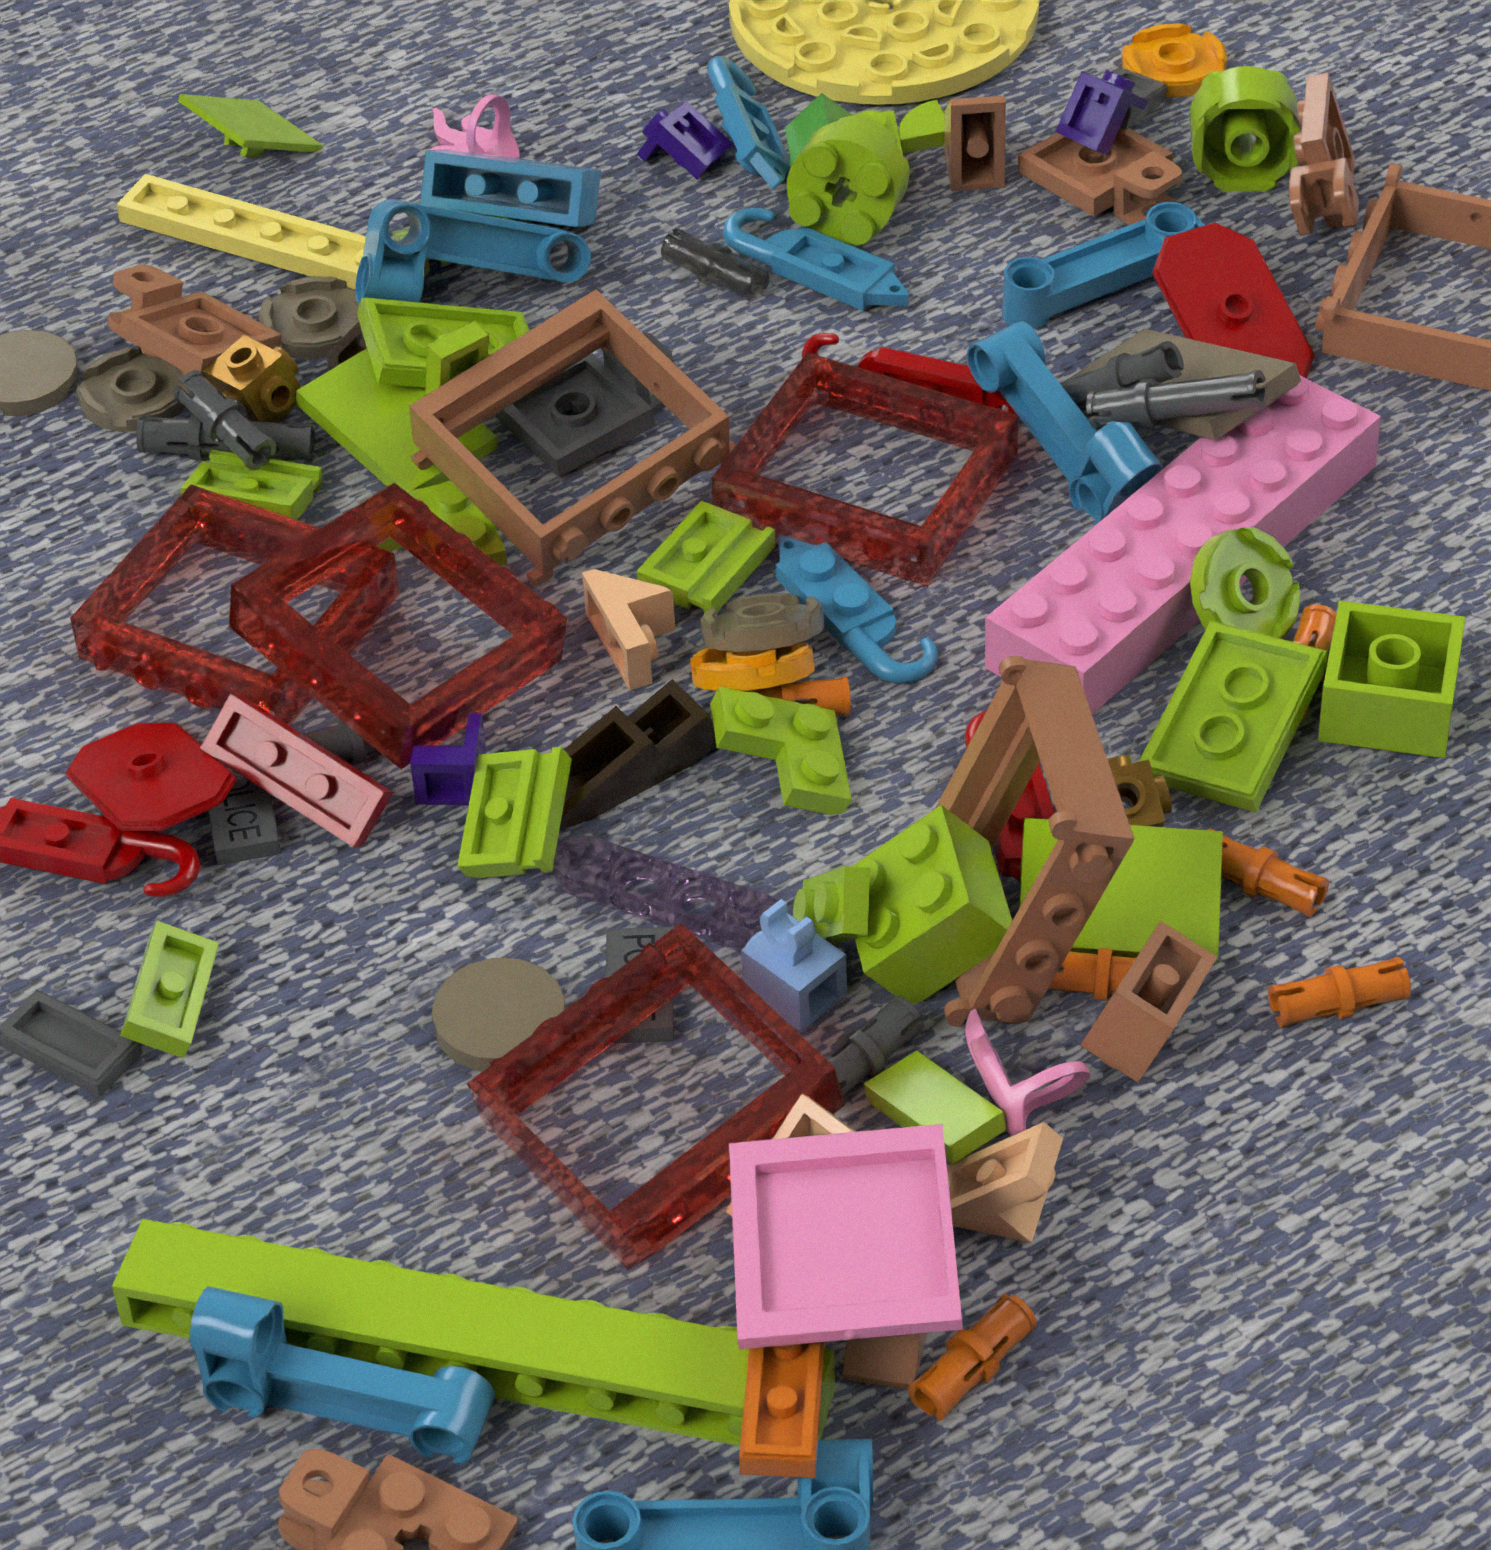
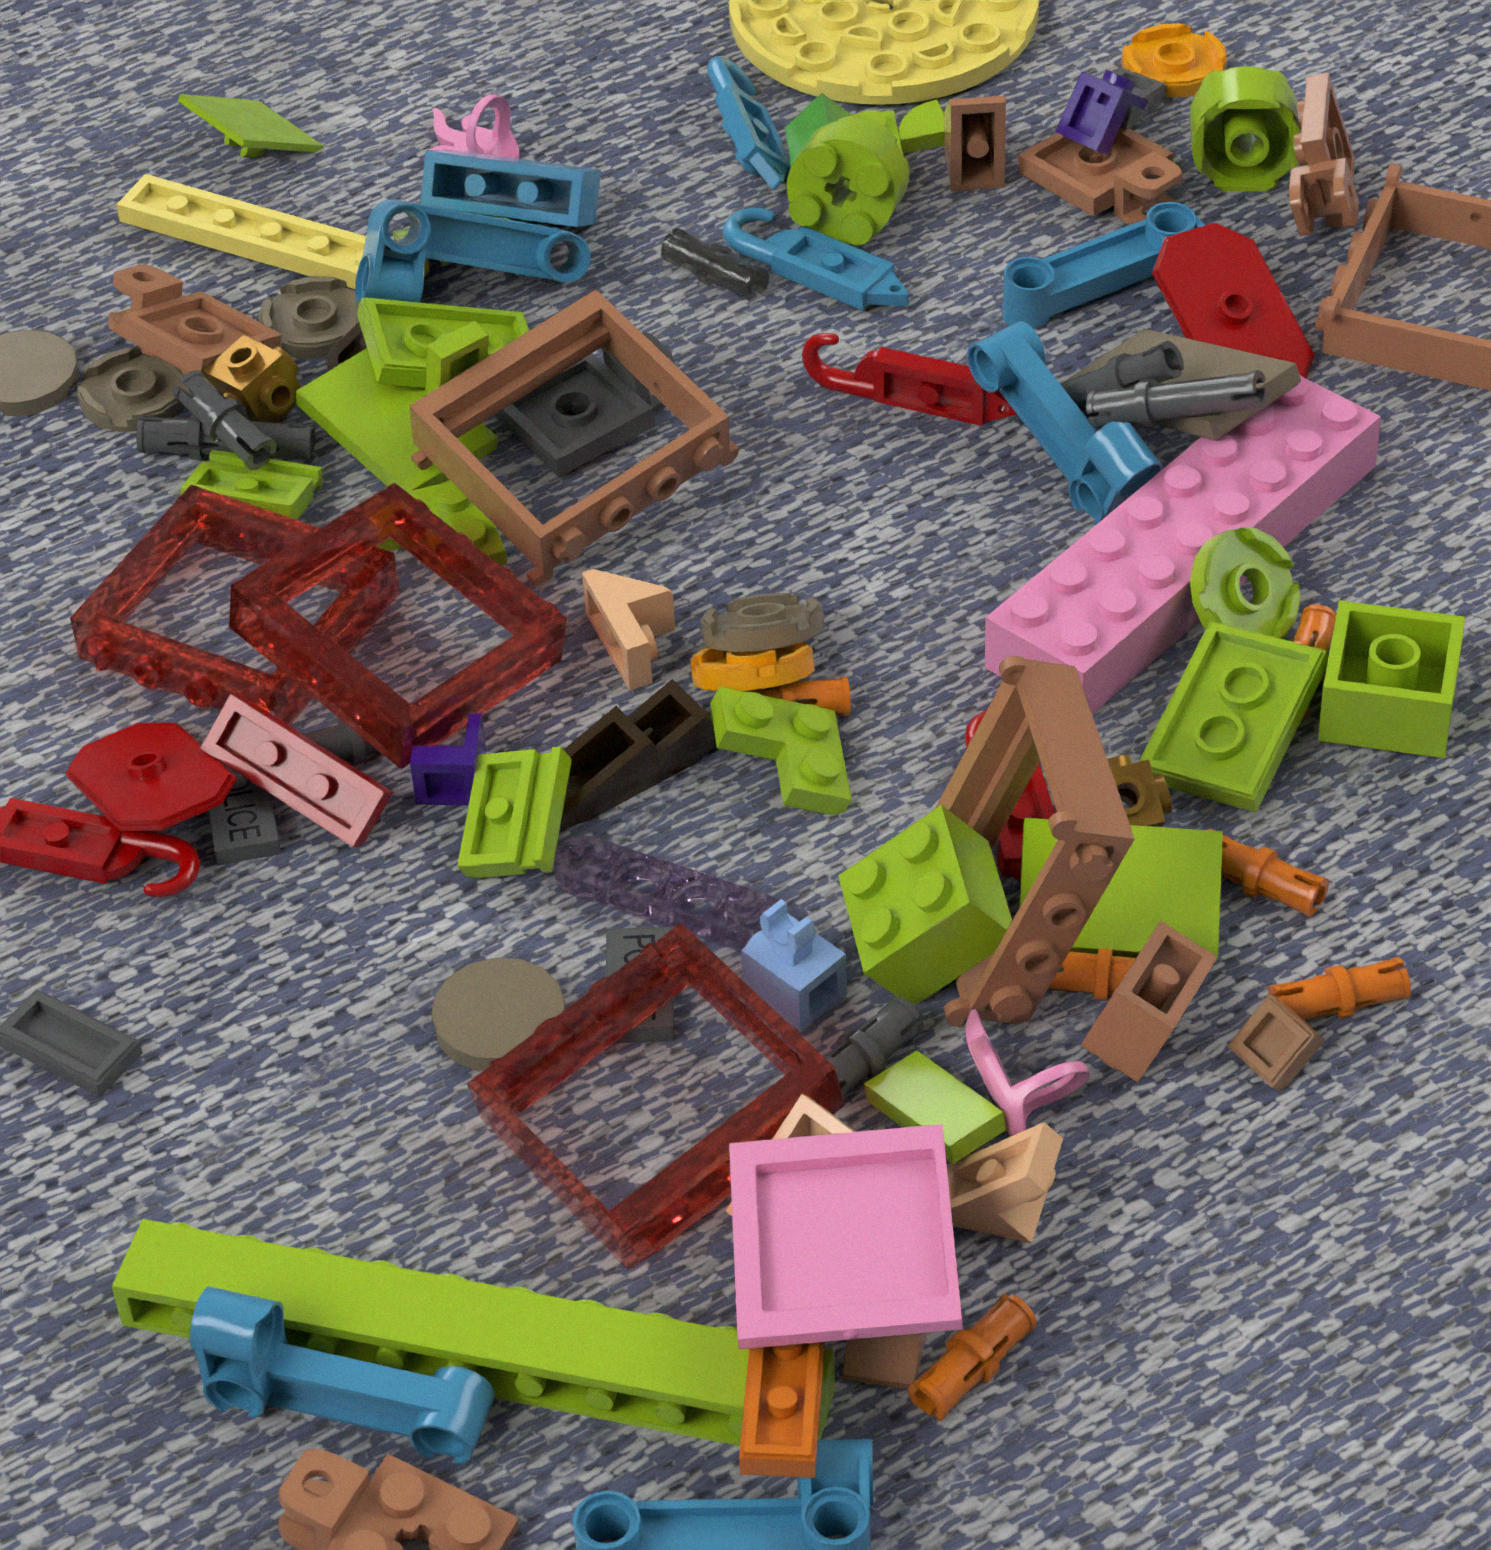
lime plate [120,921,219,1058] -> none
lime plate [636,500,776,614] -> none
dark purple bracket [637,100,733,180] -> none
clear red window [711,352,1018,587] -> none
dark azure plate [775,535,939,684] -> none
lime plate [793,866,870,945] -> none
none -> medium nougat tile [1227,994,1325,1091]

